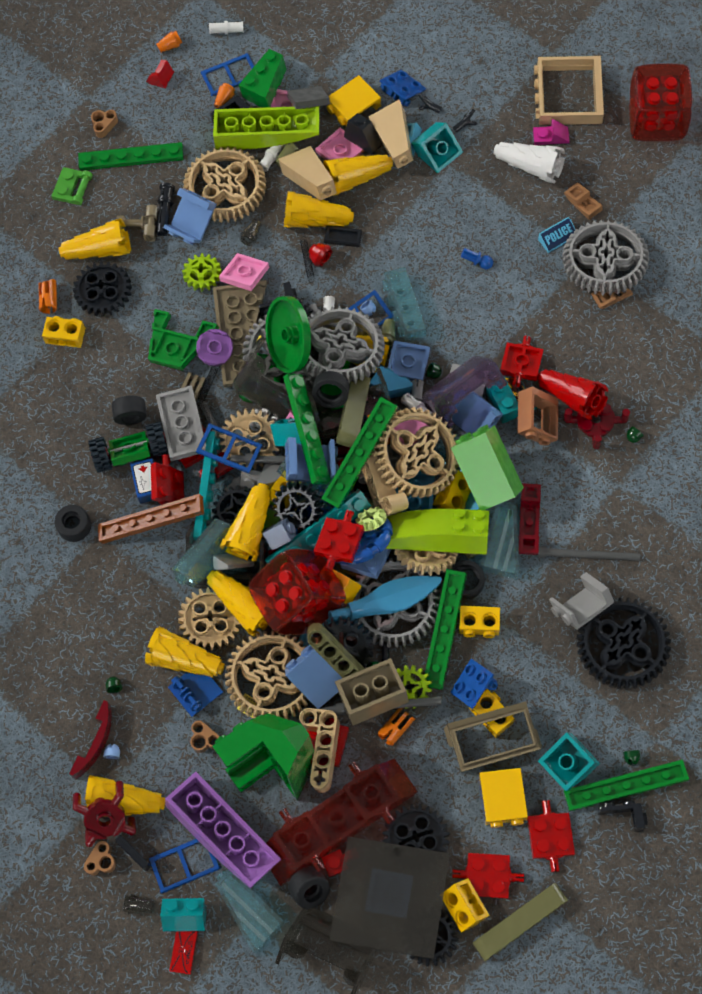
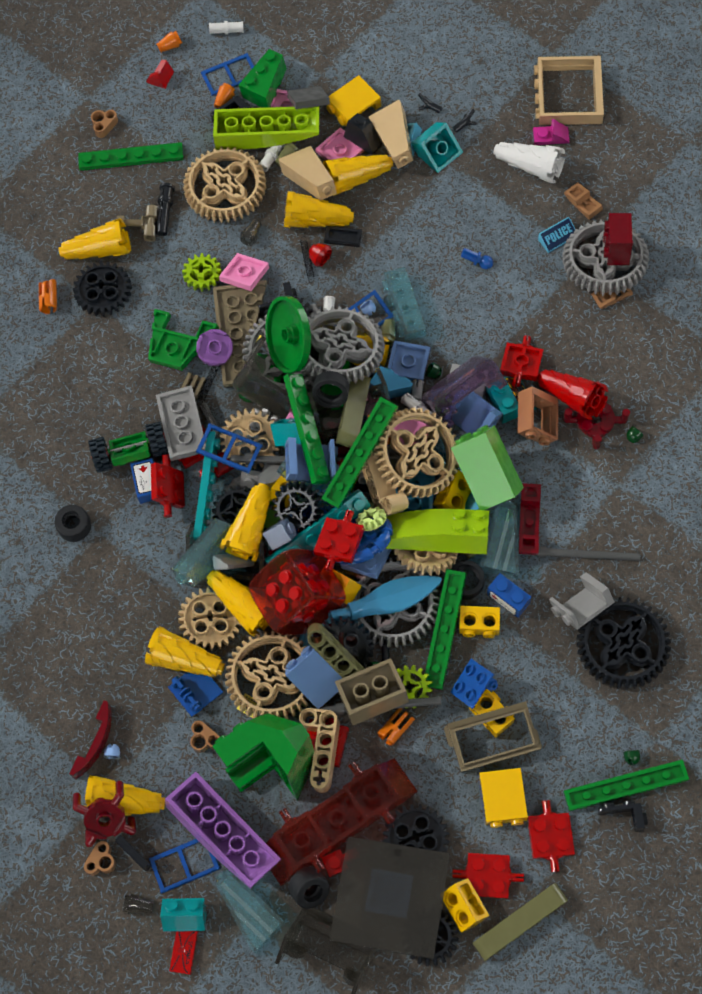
yellow brick [42,316,85,348] -> none
bright green plate [51,167,93,206] -> none
dark orange plate [98,494,204,544] -> none
dark green hinge [106,676,122,694] -> none
black tyre [111,395,147,425] -> none
medium blue panel [163,188,217,245] -> none
blue hinge [379,70,426,107] -> none
teal slope [538,732,601,792] -> none
clear red piece [629,64,692,141] -> none
none -> blue brick [487,573,531,618]
none -> dark red piece [603,213,633,266]

